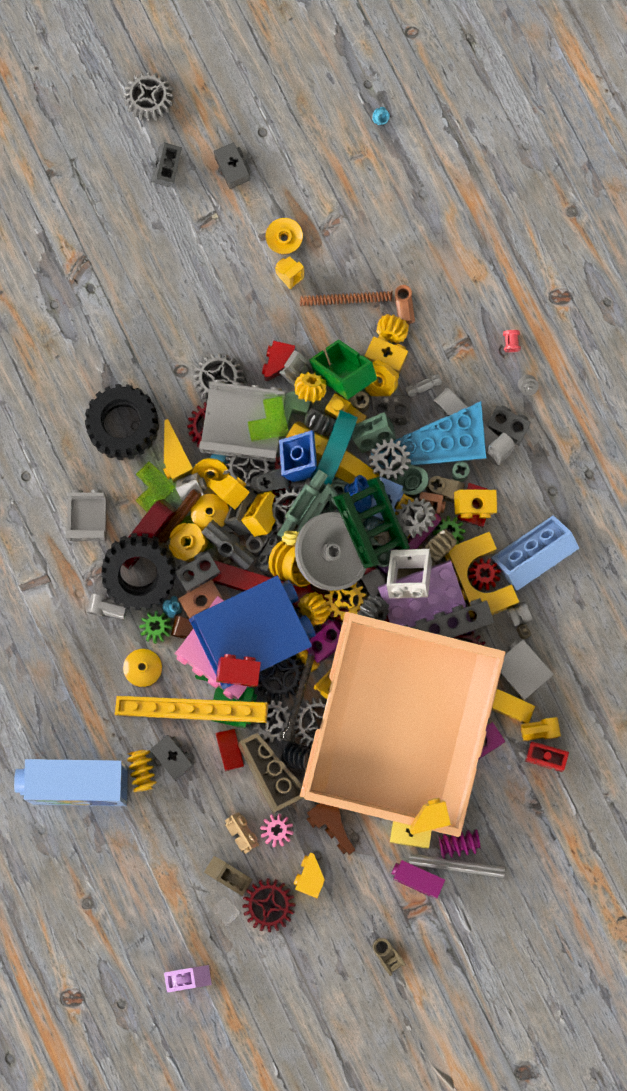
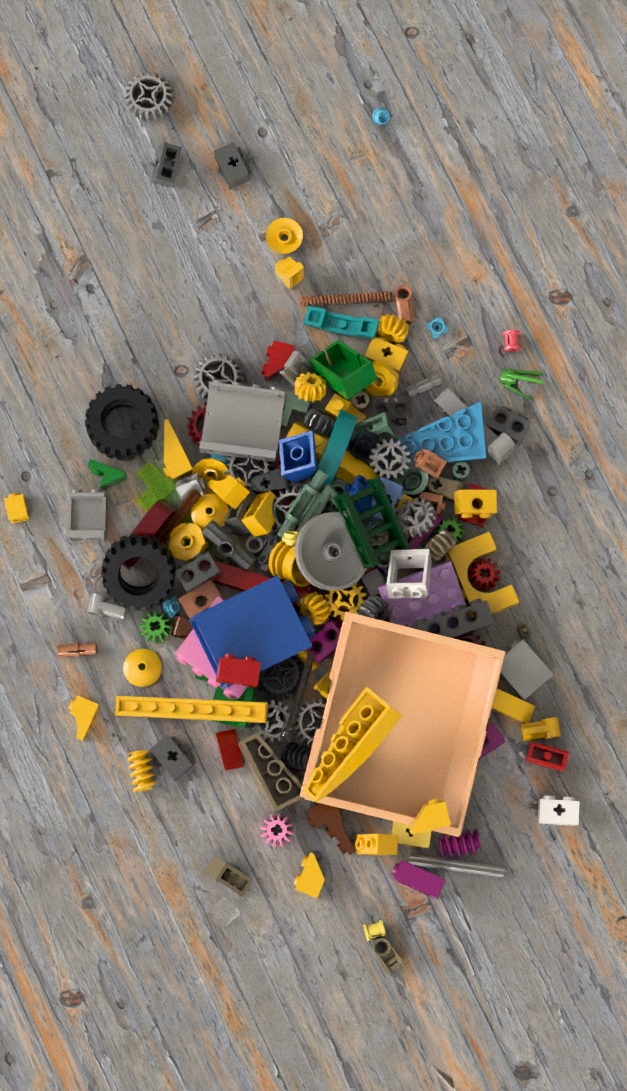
light blue brick [14,759,128,806] -> none
lavender arch [164,965,212,992] -> none
tan hinge [225,812,259,854] -> none
dark red gear [242,878,296,932] -> none
clear neon green plate [248,396,289,442] -> none
light blue slope [491,515,579,591] -> none
light grey wheel [507,602,532,627] -> none
none -> yellow brick [4,493,30,524]
none -> nougat pin [57,642,97,658]
none -> yellow arch [69,695,101,742]
none -> green slope [87,459,127,490]
none -> yellow wedge [303,687,403,803]
none -> teal slope [304,306,380,339]
none -> black bracket [350,428,379,462]
none -> yellow brick [355,834,398,856]
none -> light yellow bush [363,920,386,941]
none -> nougat bracket [413,449,447,478]
none -> medium azure plate [426,317,448,339]
none -> bright green plant [500,368,544,400]
none -> white brick [537,796,580,826]

